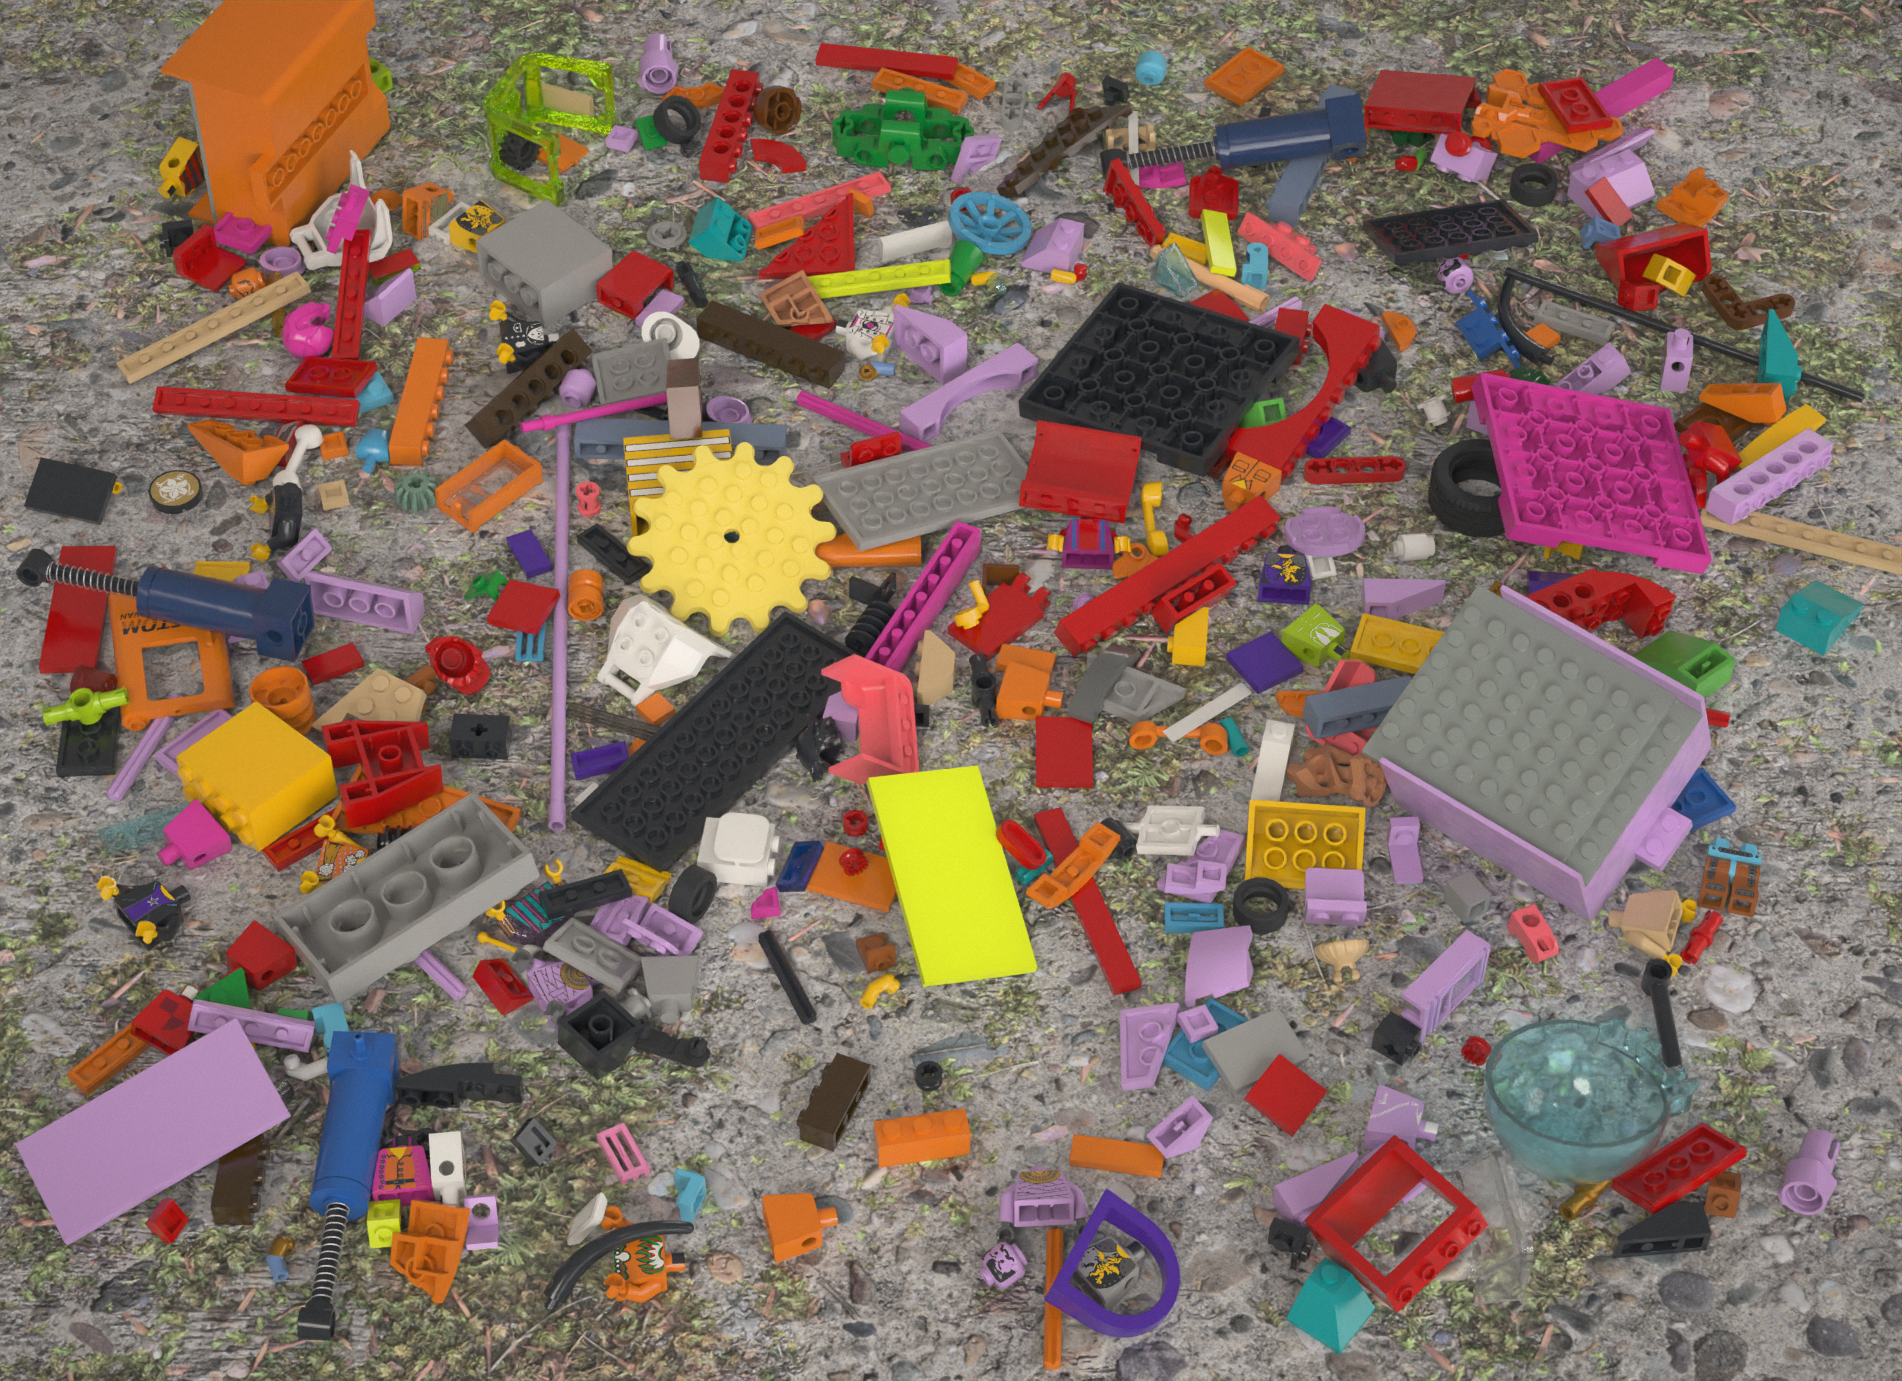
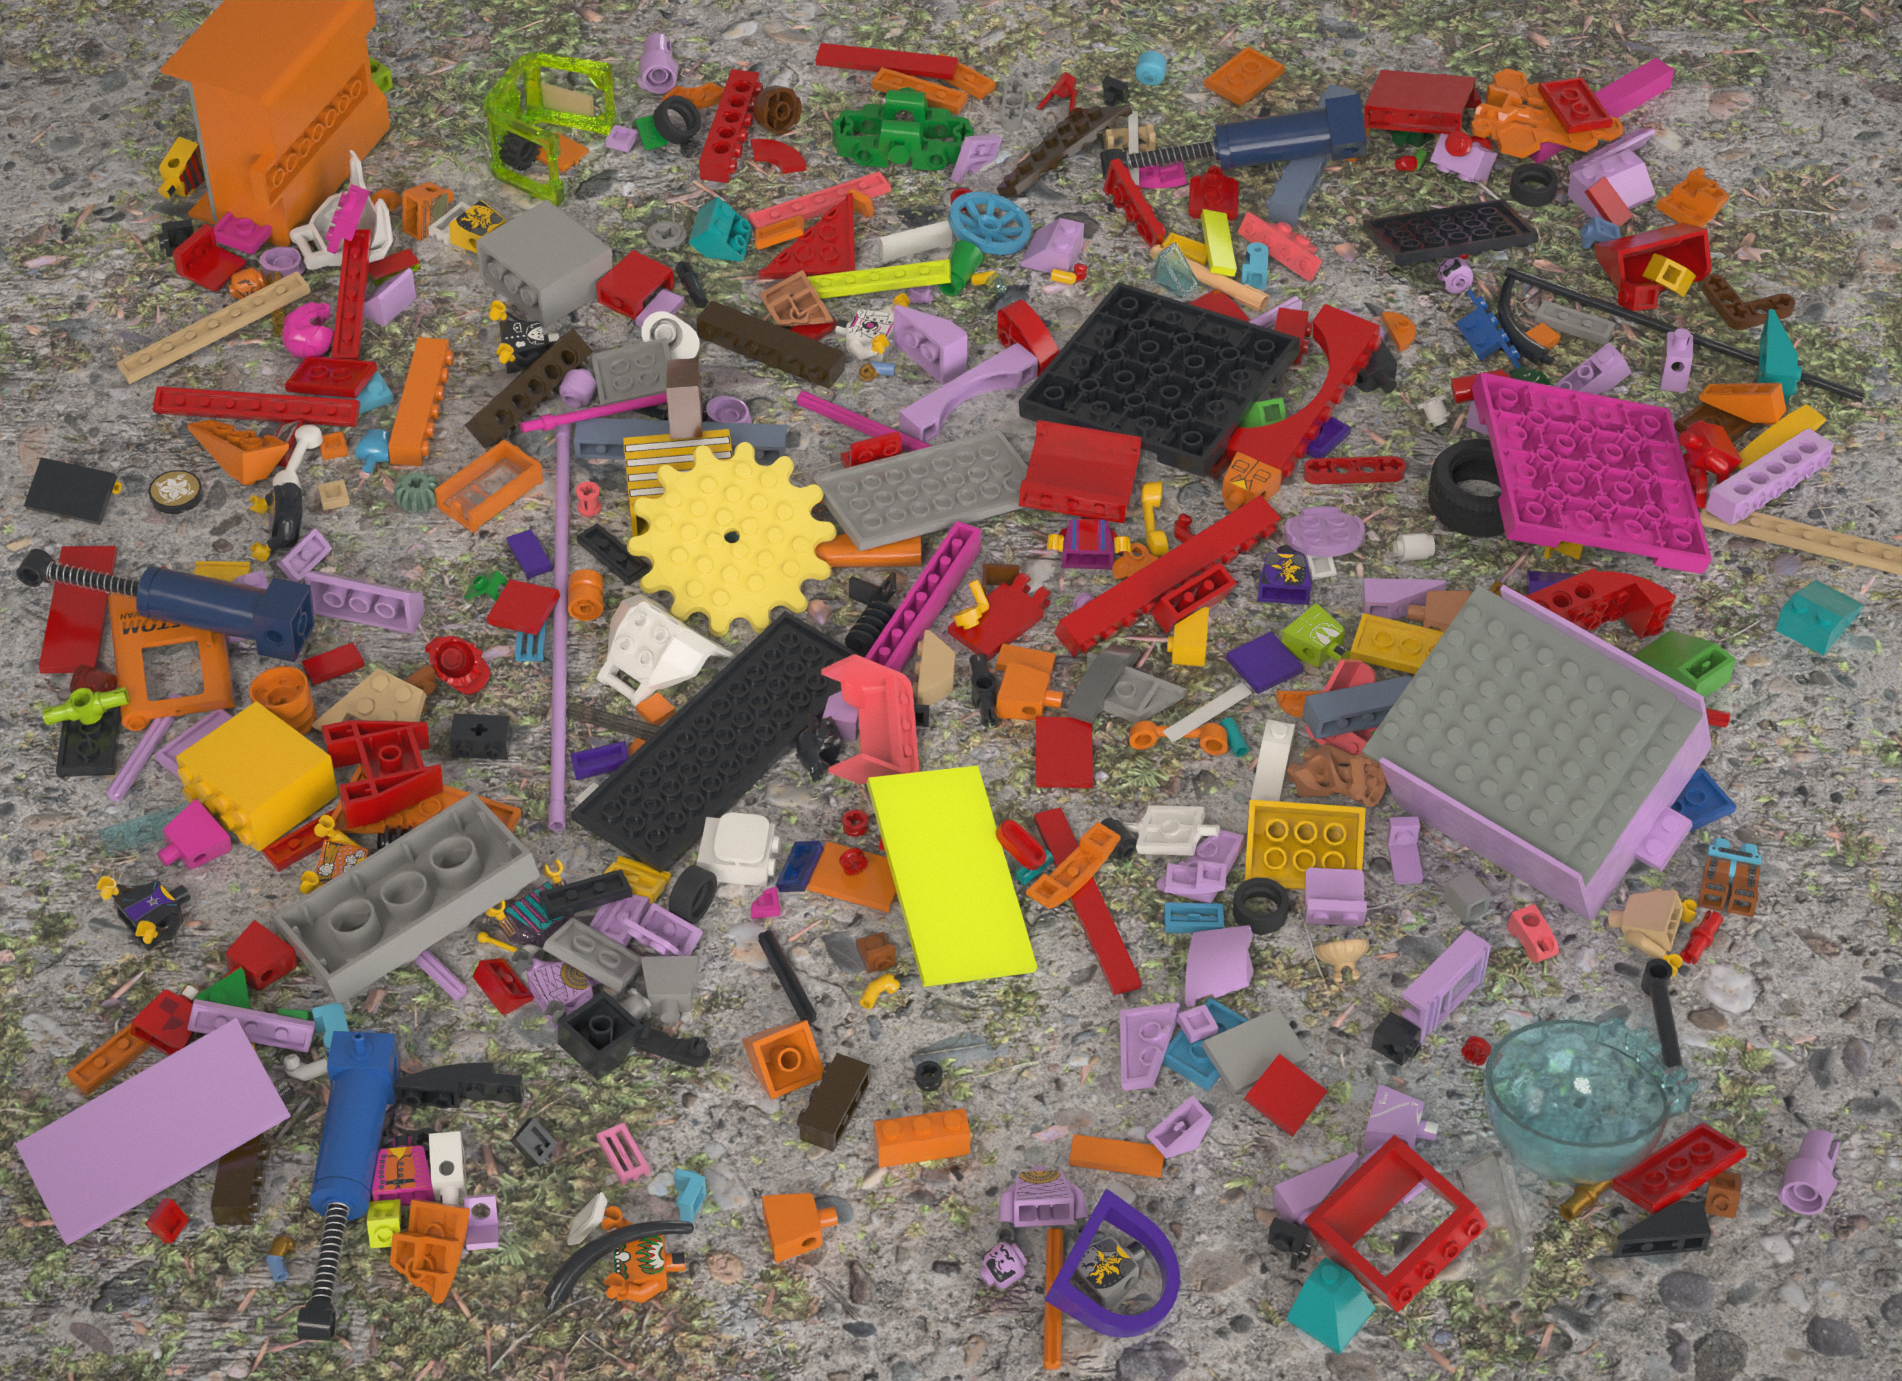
none -> orange slope [742,1020,824,1099]
none -> red beam [997,299,1059,377]
none -> nougat torso [1407,591,1471,632]

